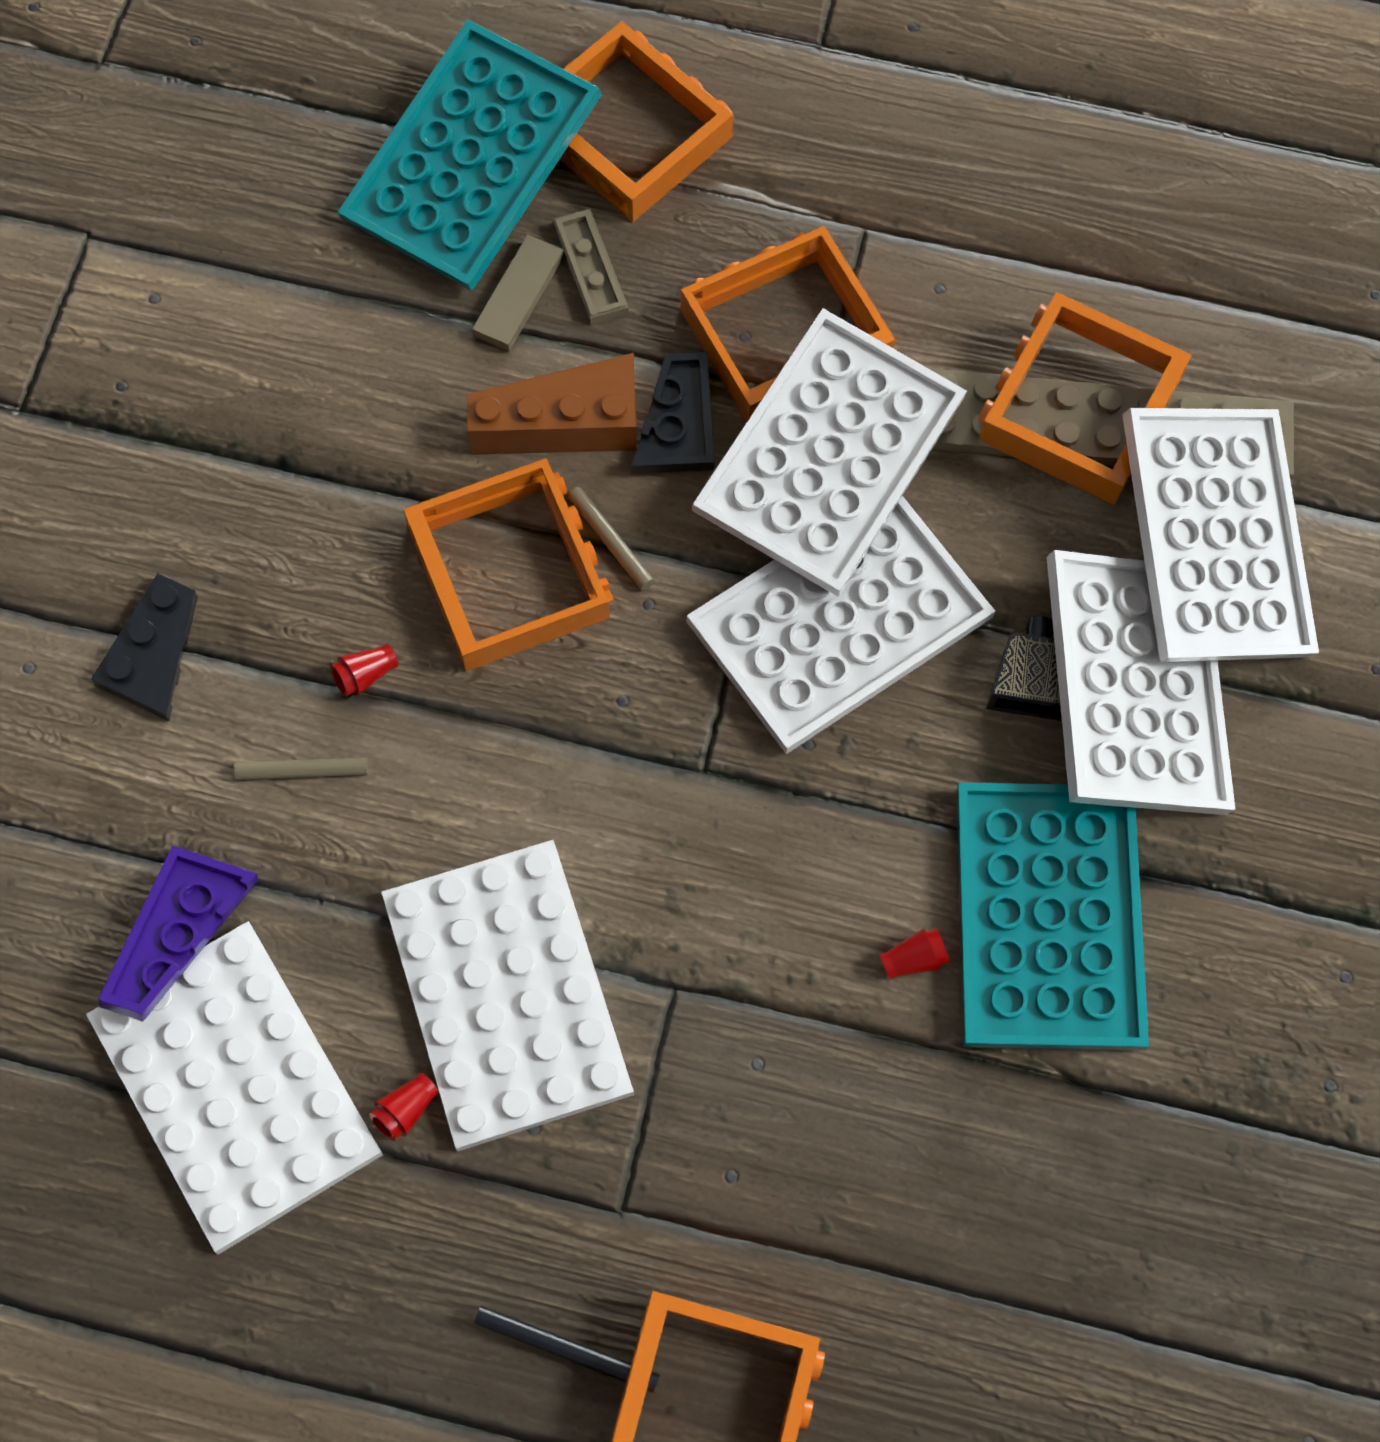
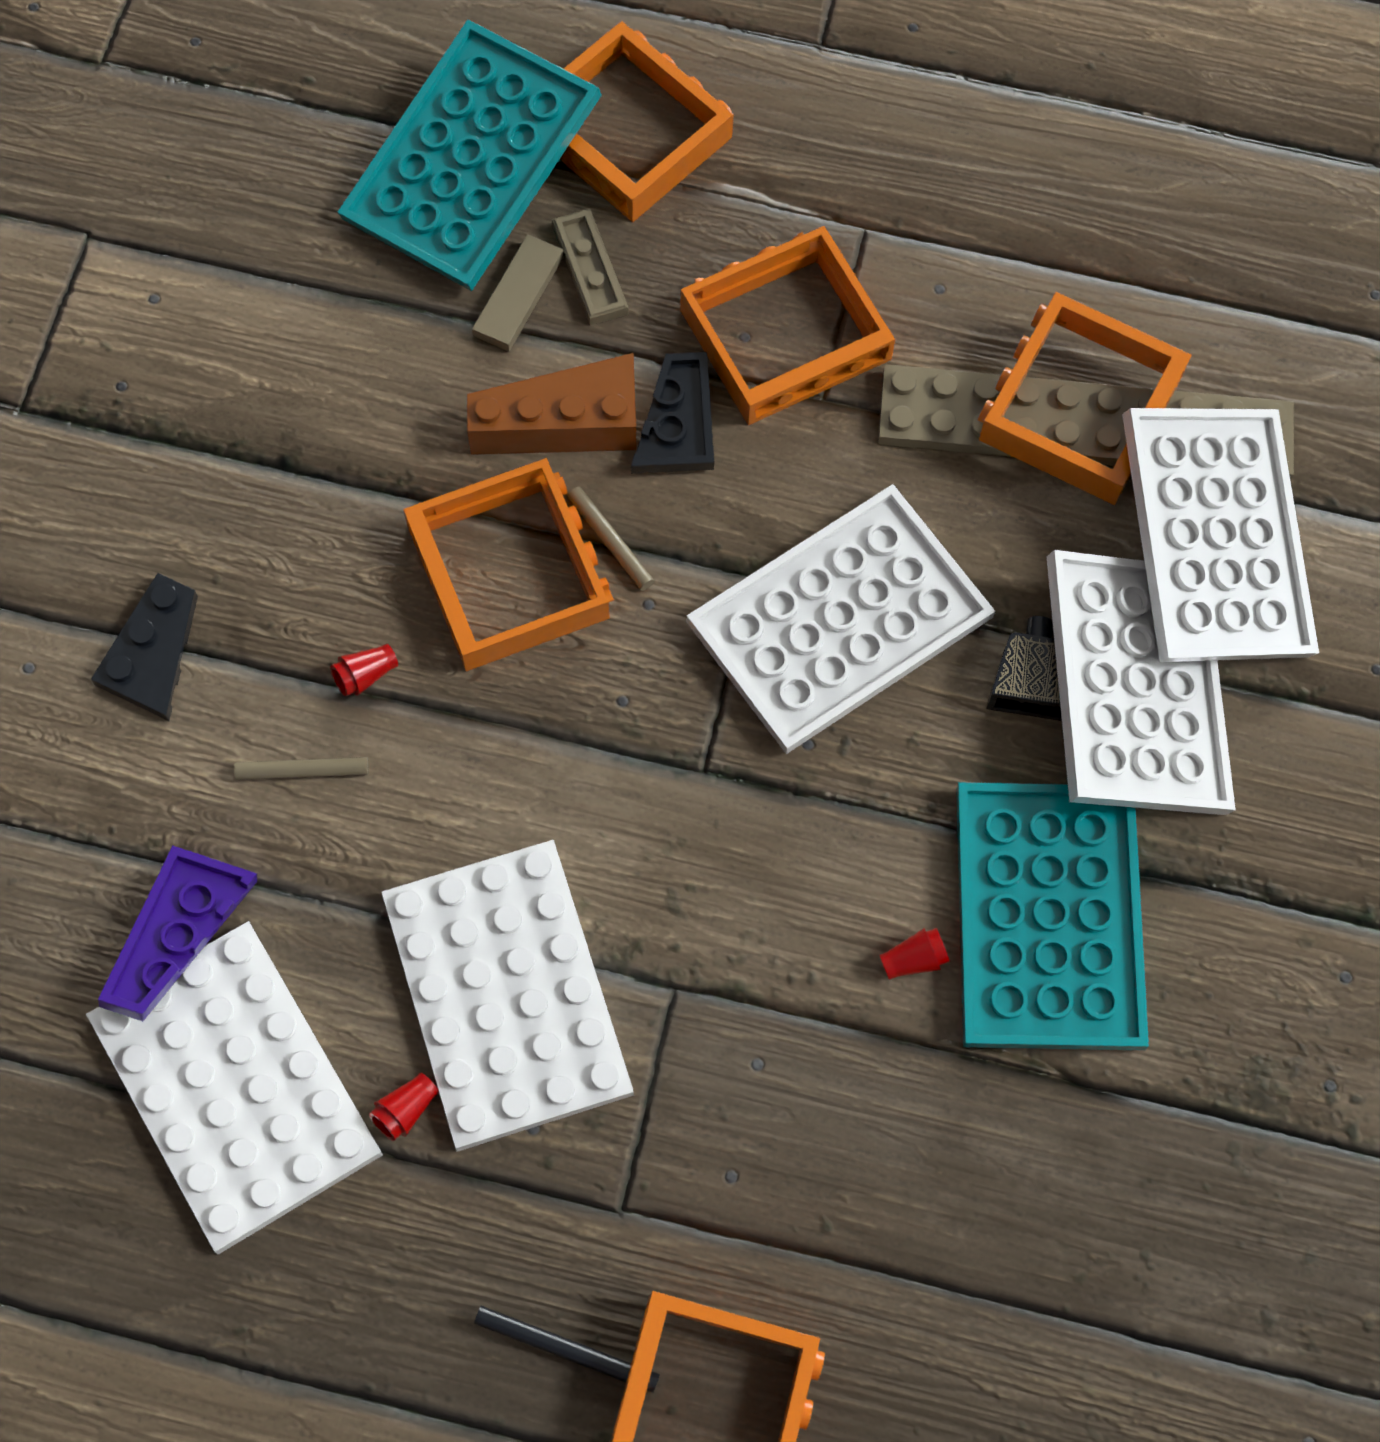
white plate [692,308,967,597] -> none

